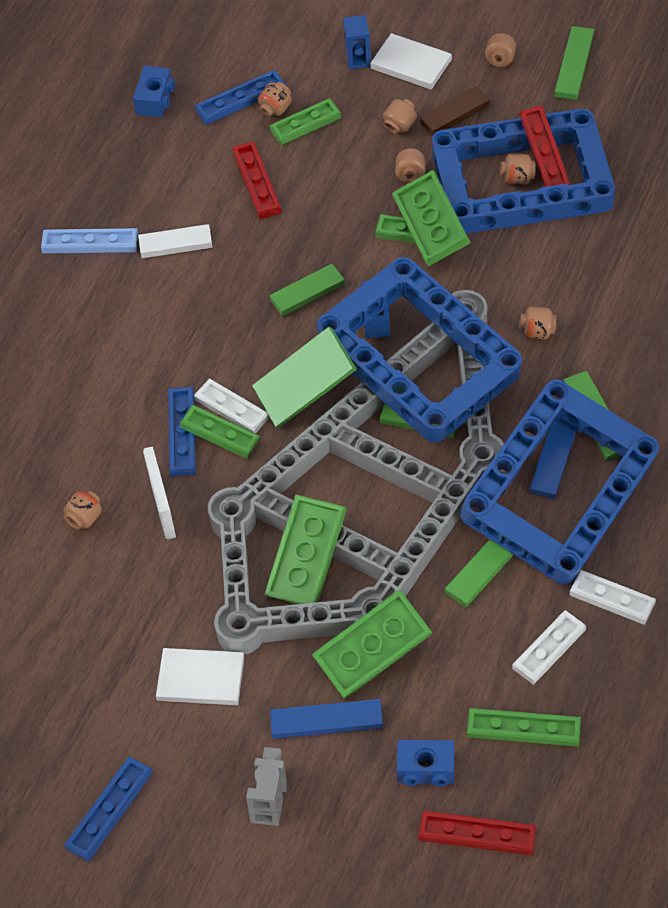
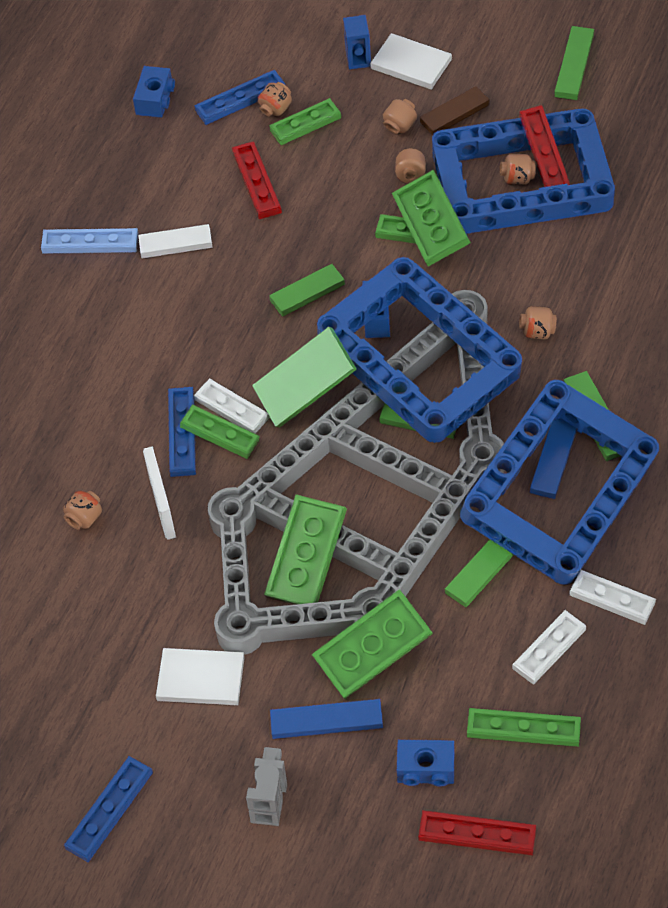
nougat head [485,33,517,67] -> none

